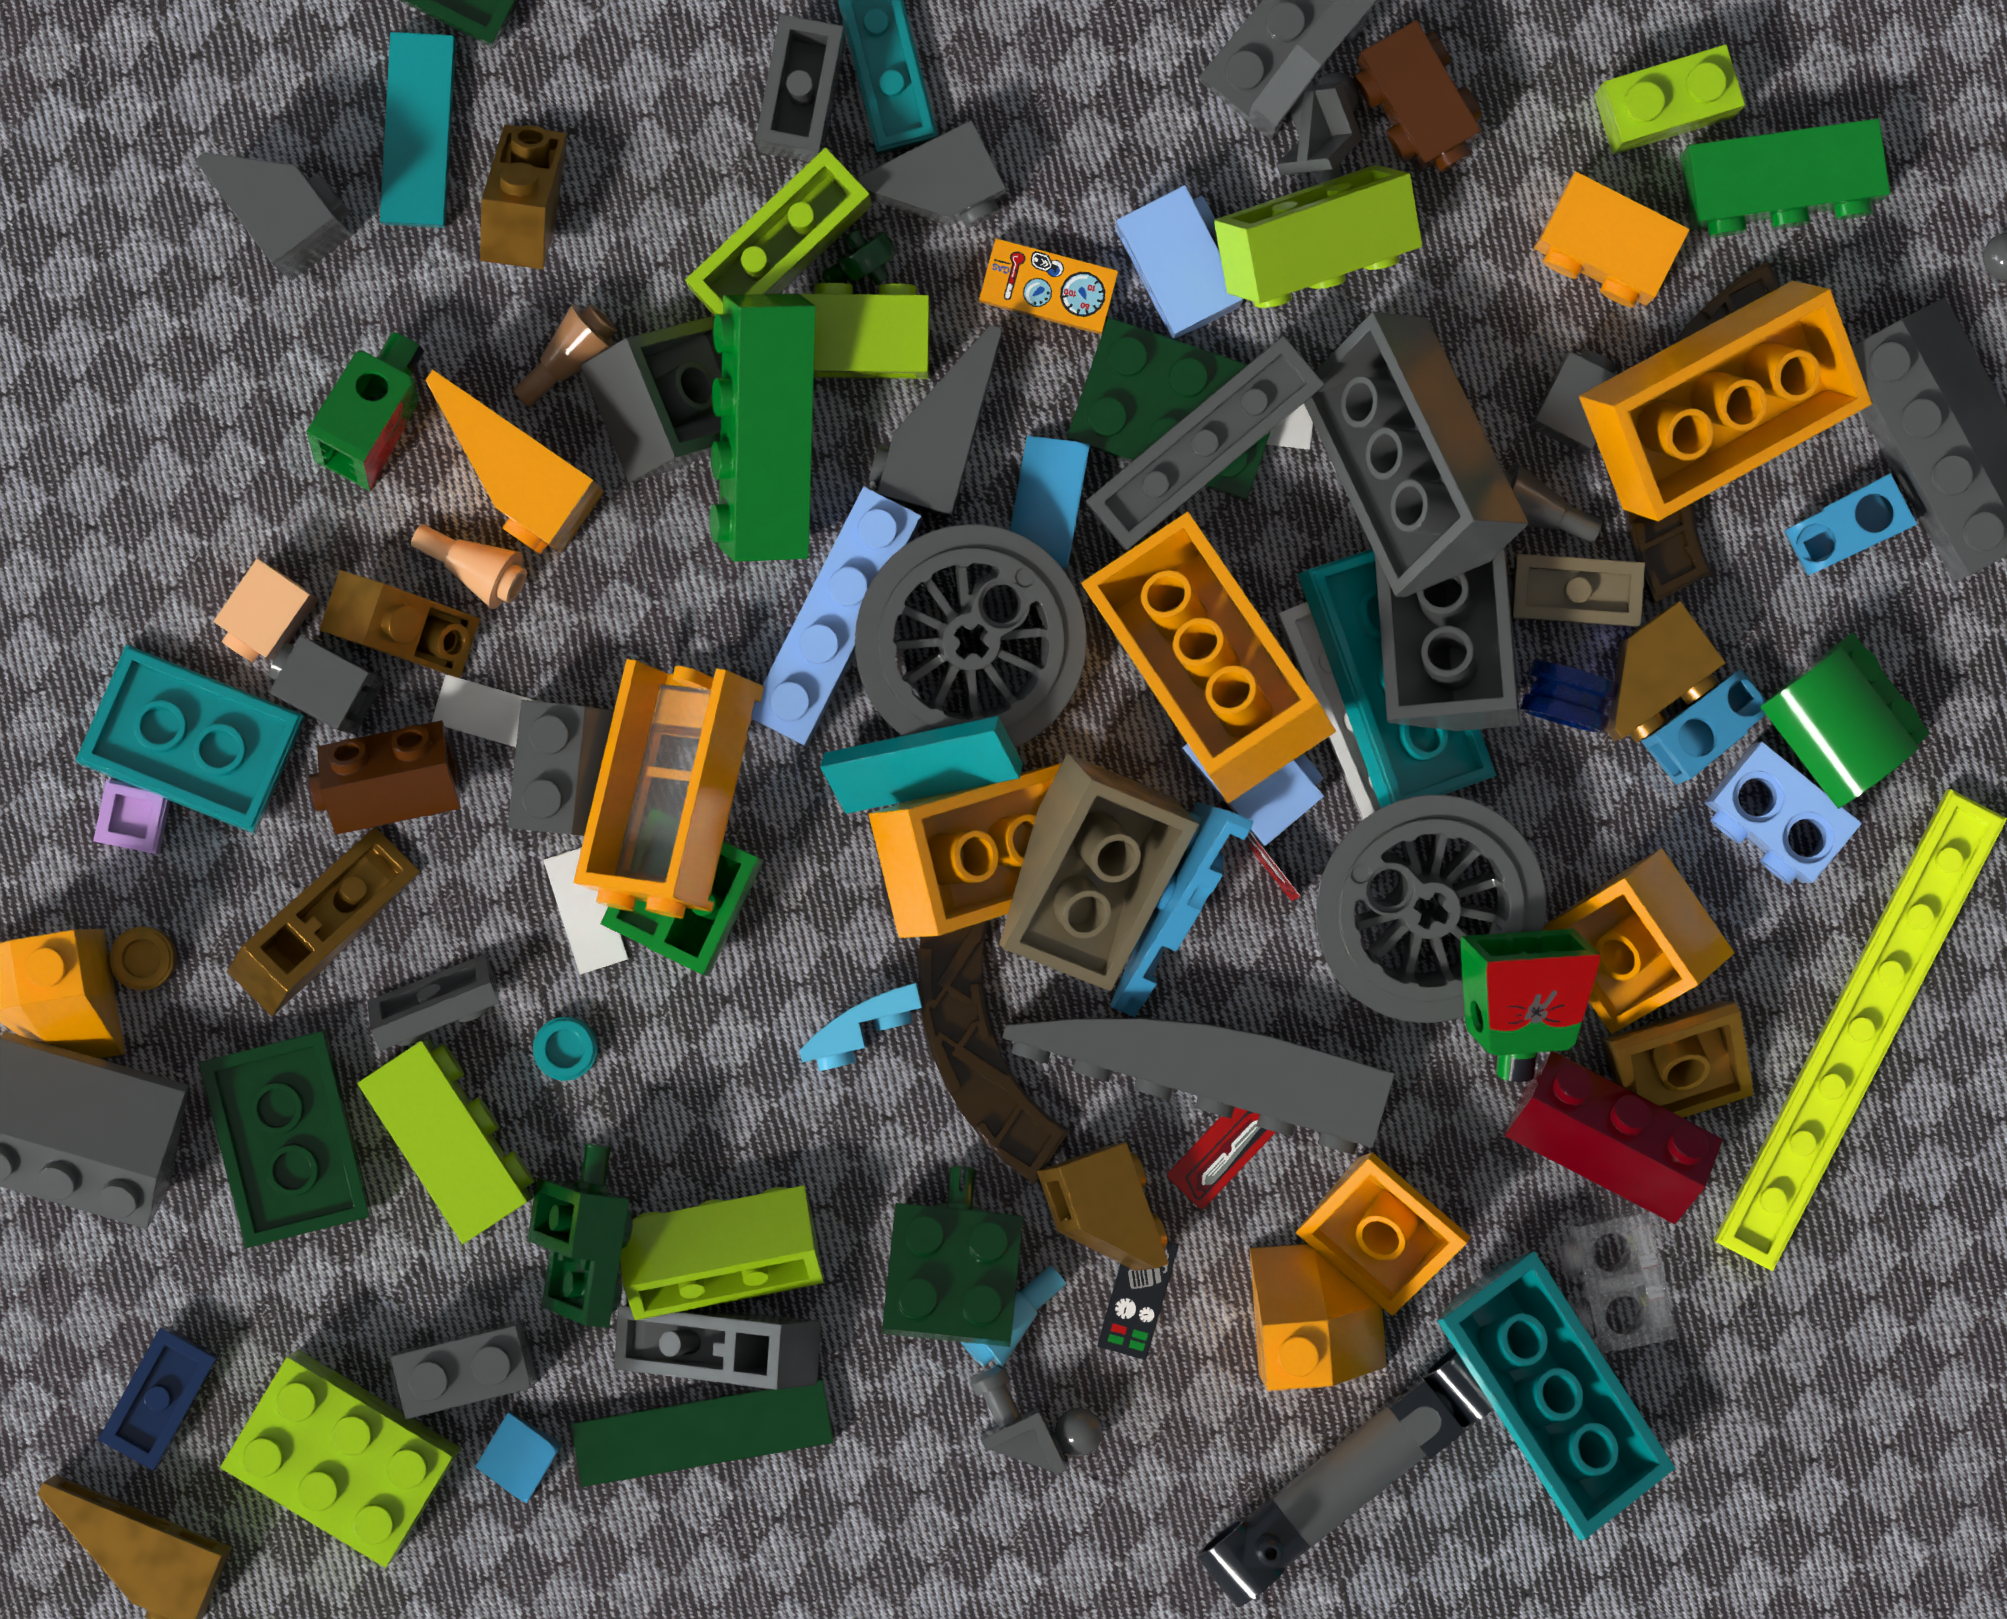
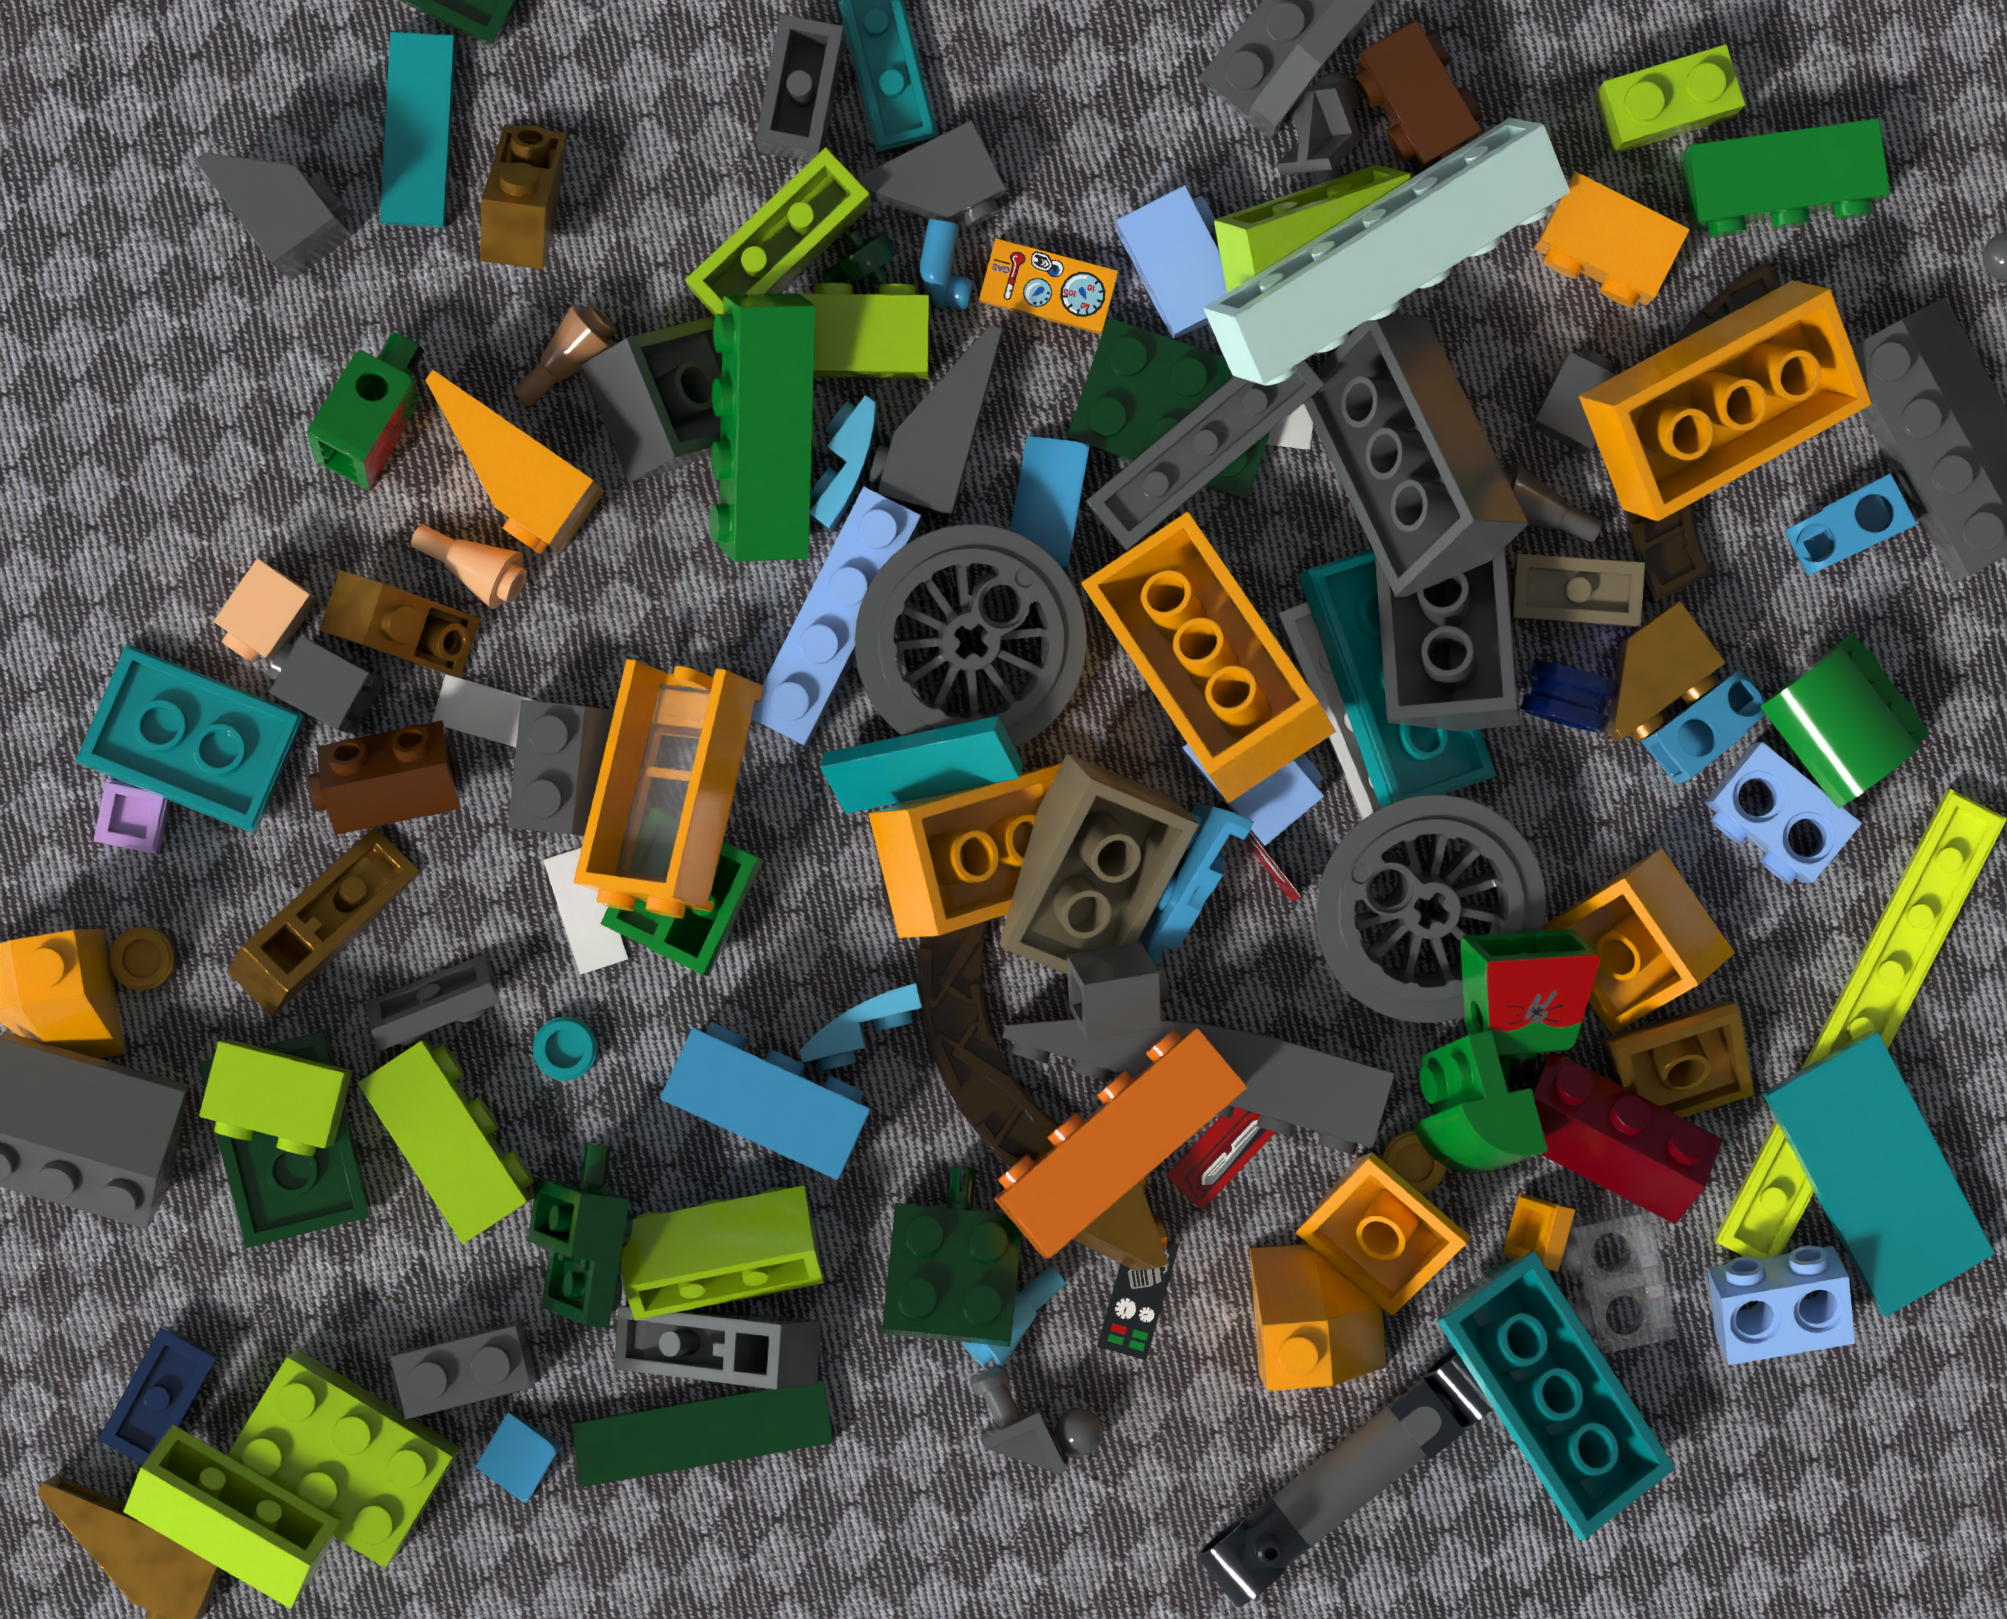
none -> lime brick [123,1425,341,1609]
none -> lime brick [199,1039,353,1156]
none -> dark azure brick [660,1022,871,1180]
none -> medium azure slope [810,395,877,533]
none -> dark azure arm [920,219,973,310]
none -> orange brick [994,1028,1248,1258]
none -> dark grey brick [1067,942,1169,1041]
none -> light aqua brick [1203,118,1570,385]
none -> pearl gold tile [1382,1130,1447,1194]
none -> green brick [1413,1030,1548,1174]
none -> light orange tile [1503,1193,1575,1272]
none -> light blue brick [1708,1246,1855,1365]
none -> teal tile [1762,1030,1995,1317]

